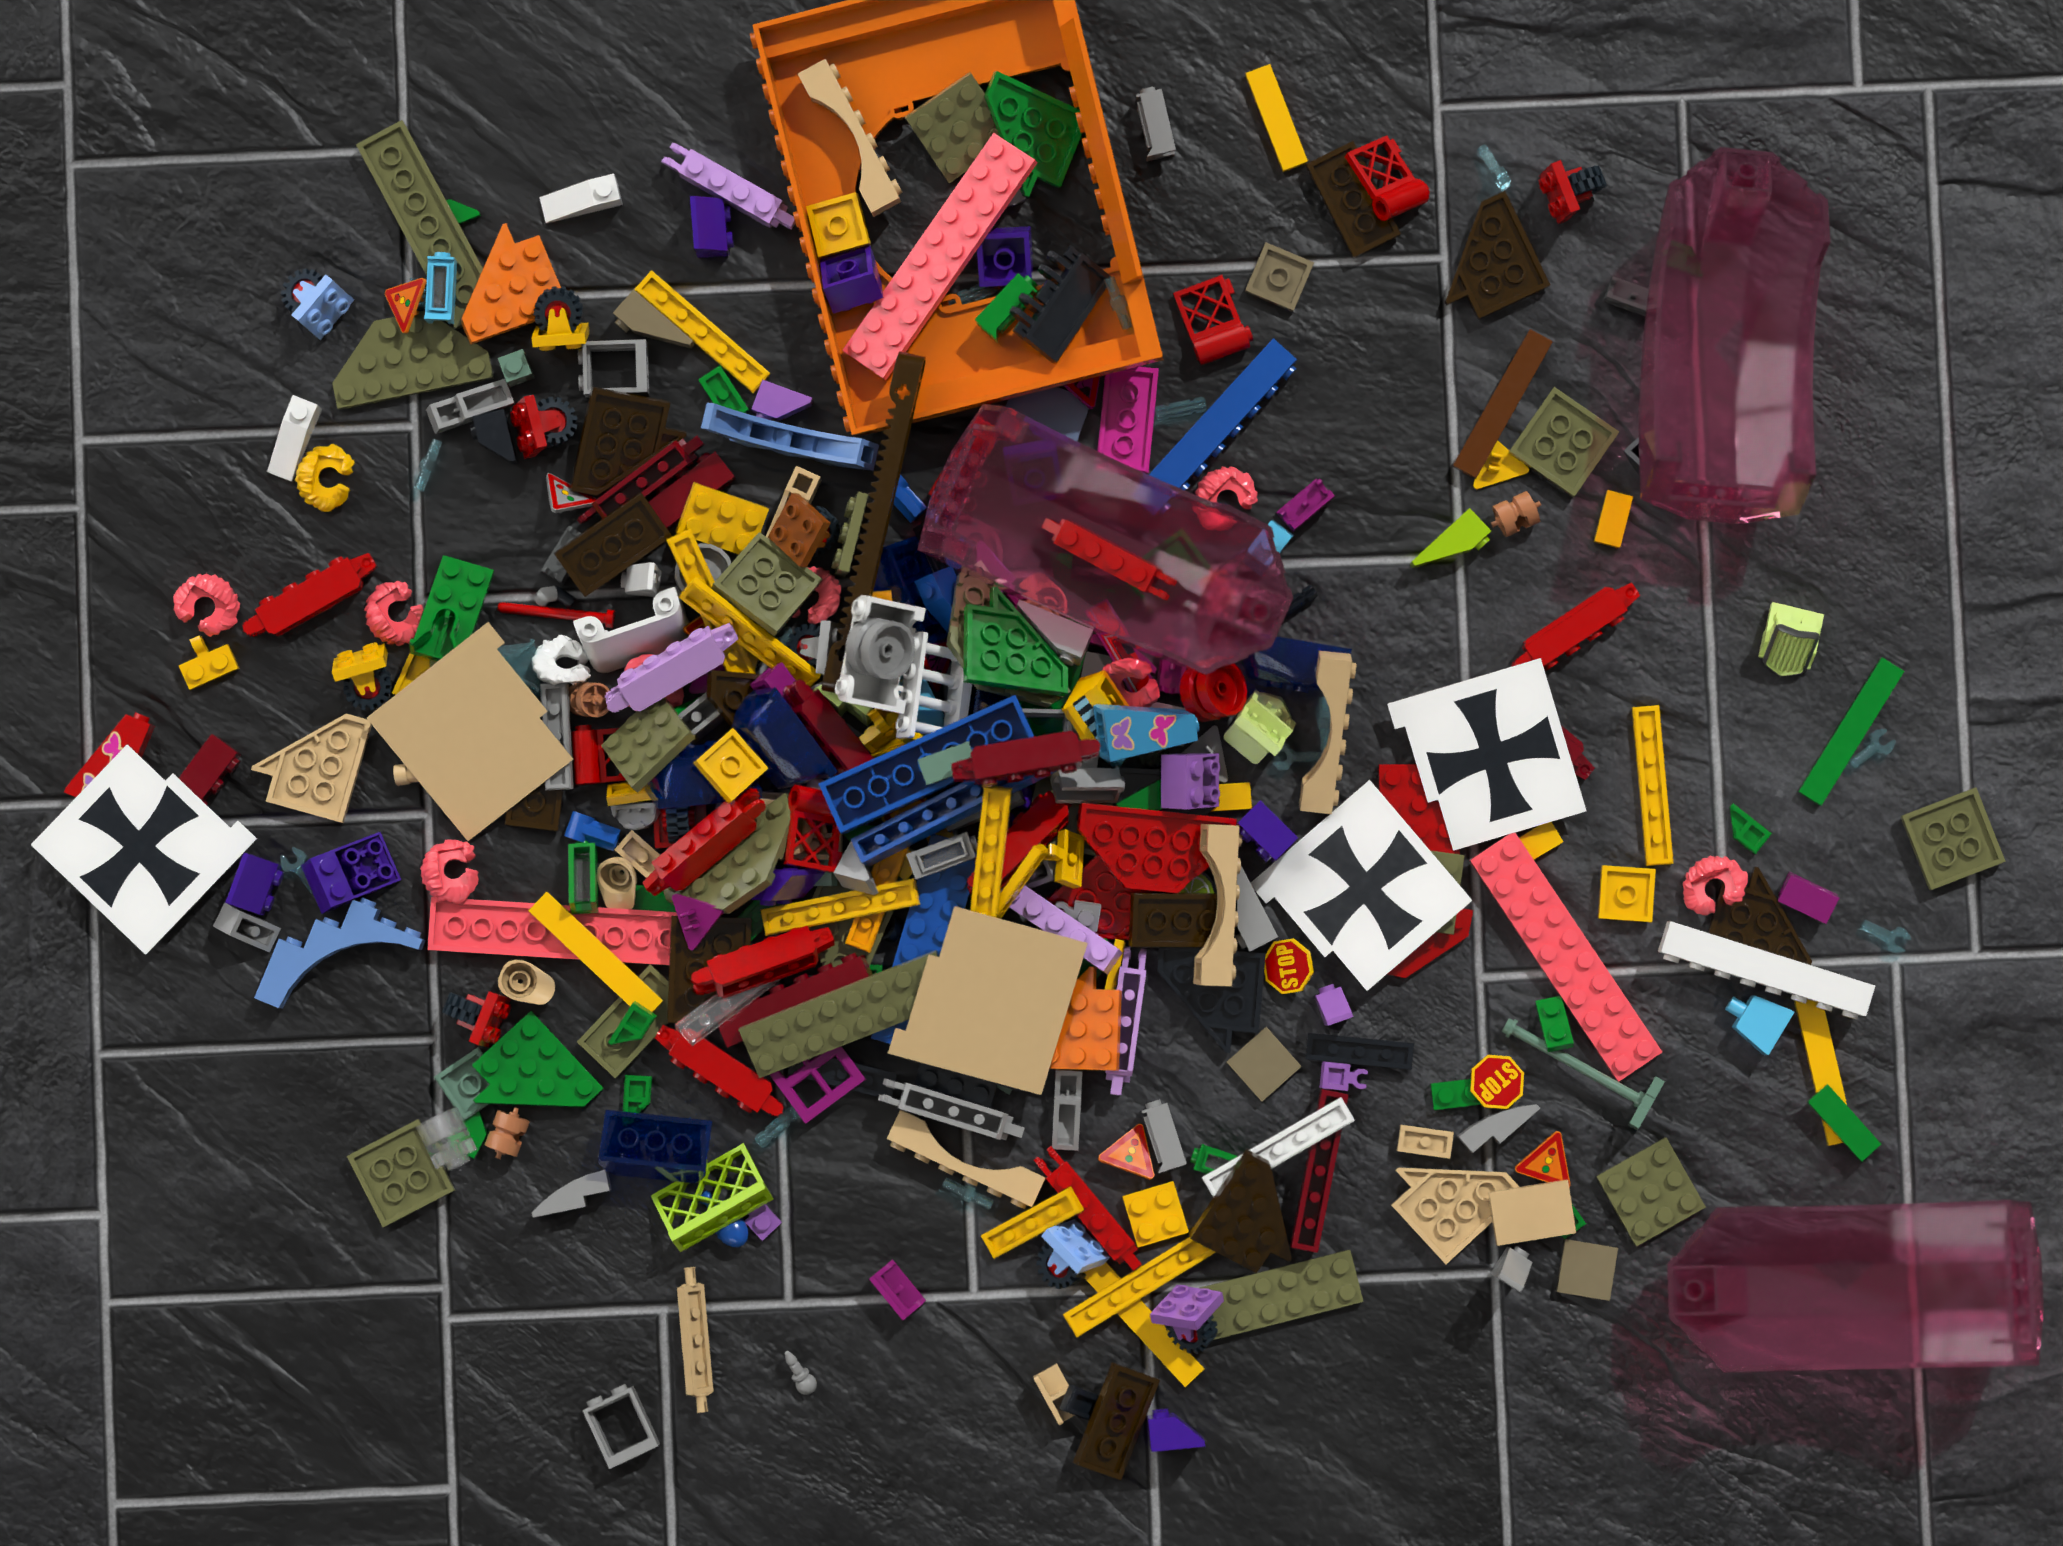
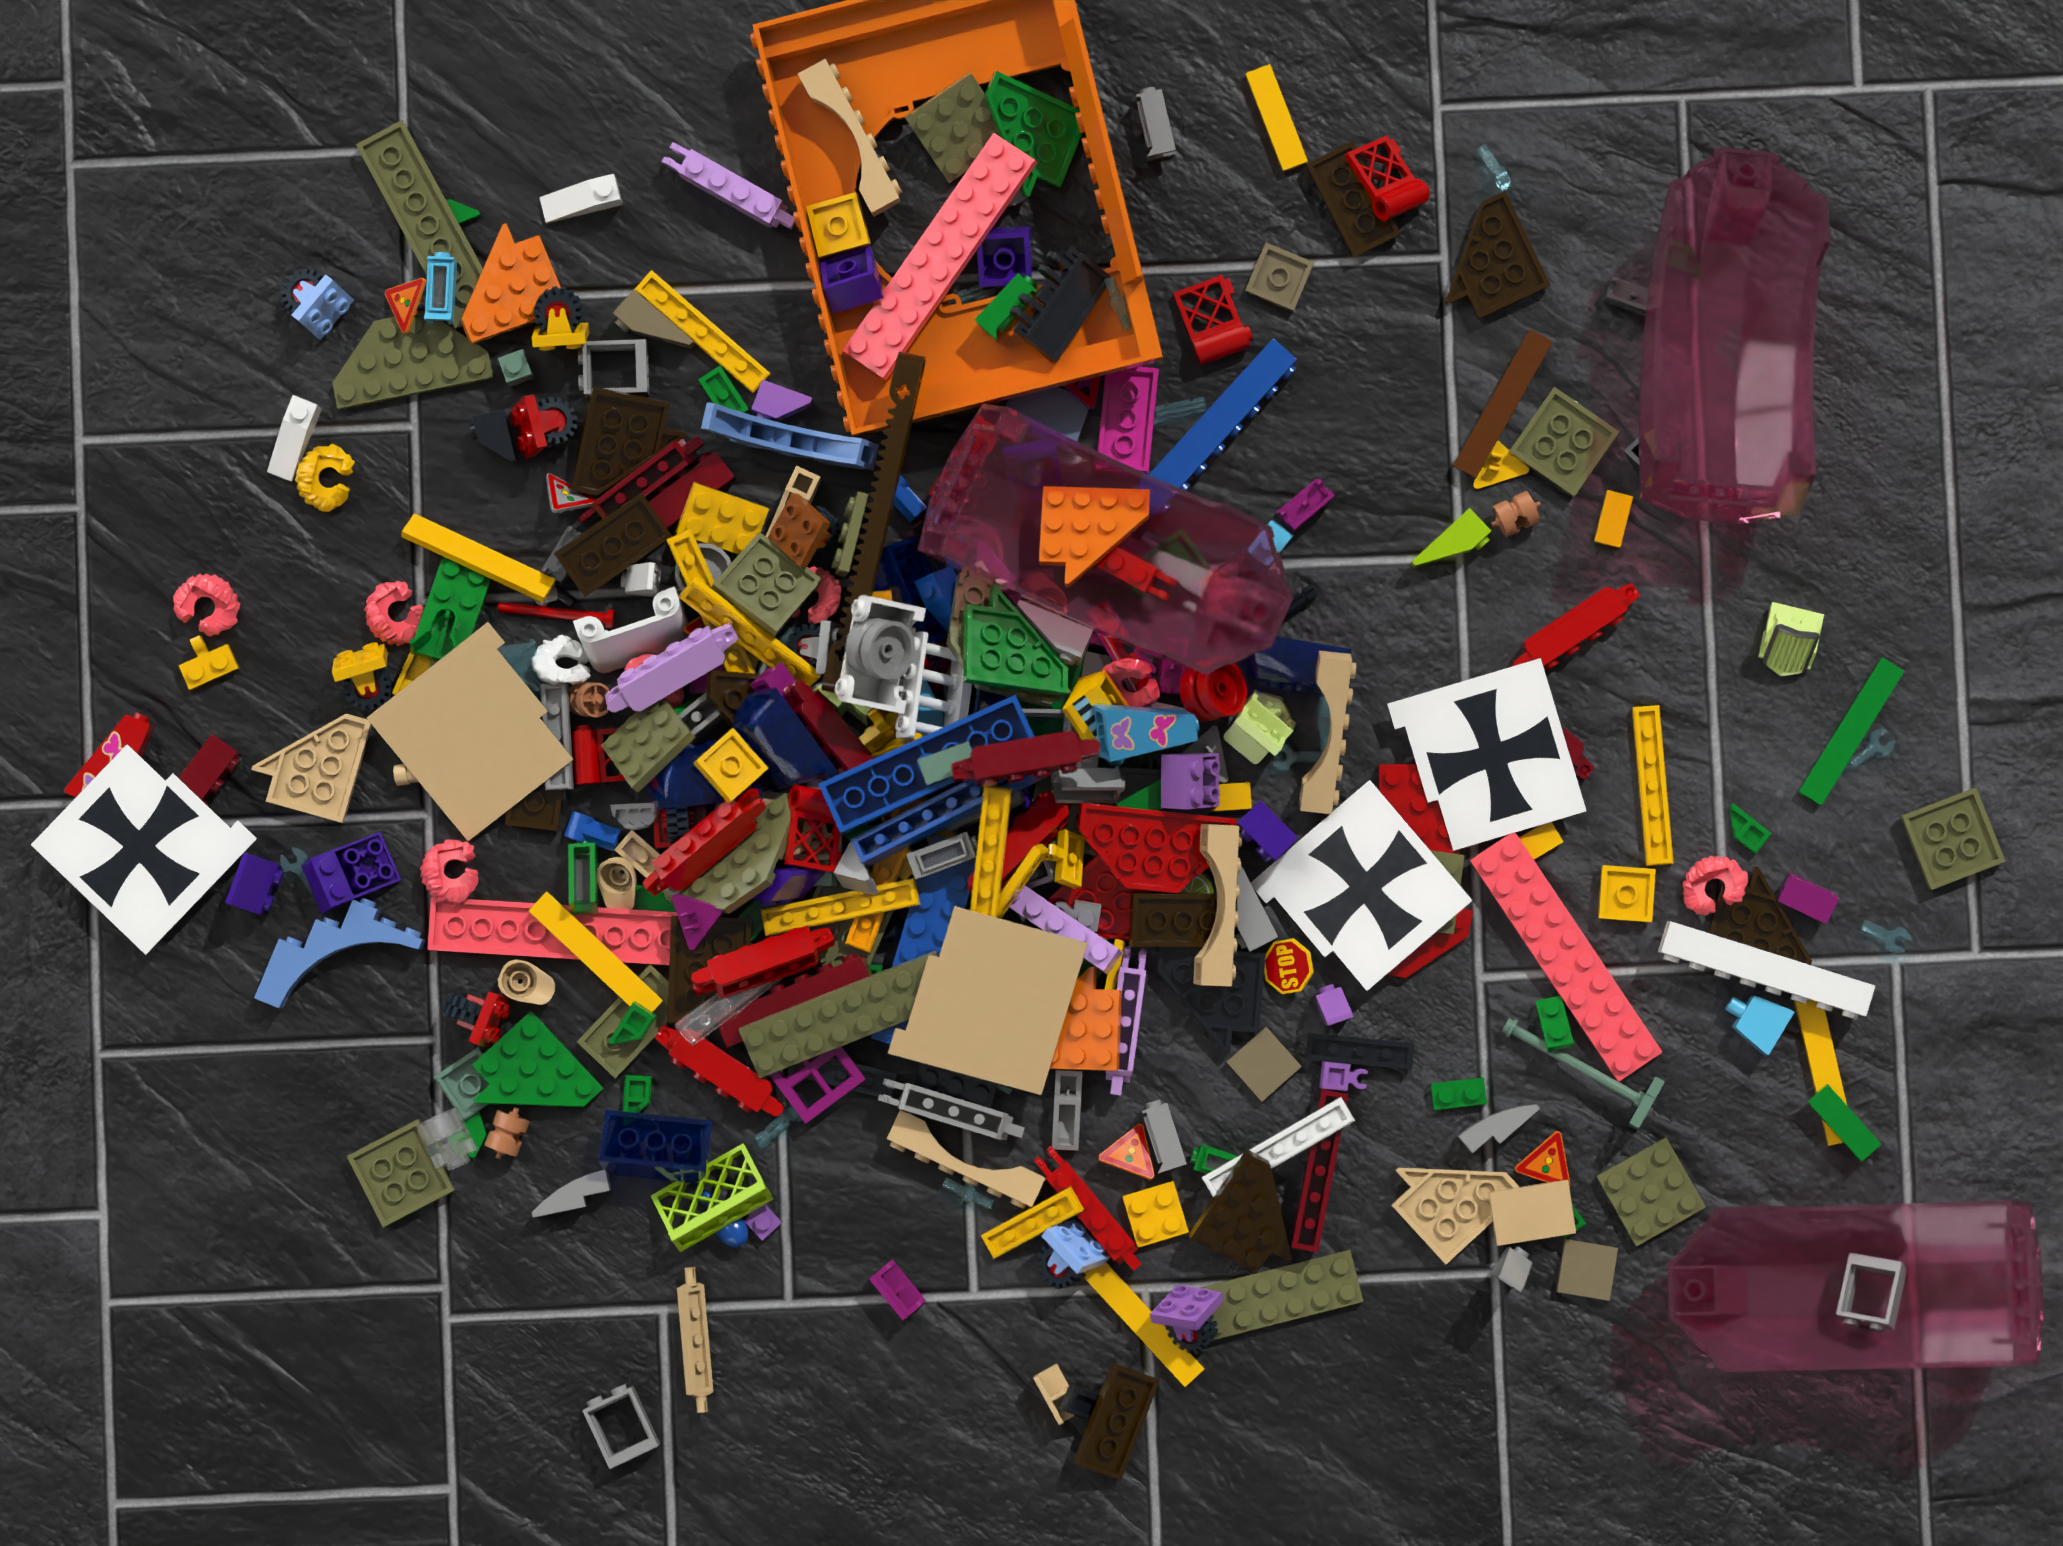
light grey slope [213,902,281,952] -> none
red hinge [242,553,377,637] -> none
clear light blue bar [414,439,442,492] -> none
light grey slope [426,379,514,434] -> none
yellow tile [607,777,661,806] -> none
dark purple slope [690,196,733,258] -> none
light grey bar [785,1351,817,1395] -> none
yellow tile [1063,1237,1216,1337] -> none
dark purple slope [1147,1409,1205,1452] -> none
coral piece [1193,466,1258,530] -> none
tan plate [1397,1125,1454,1159] -> none
piece [1470,1055,1524,1109] -> none
red plate [1539,160,1607,224] -> none
none -> yellow tile [401,513,556,603]
none -> orange wing [1039,486,1150,587]
none -> light grey window [1836,1253,1907,1333]

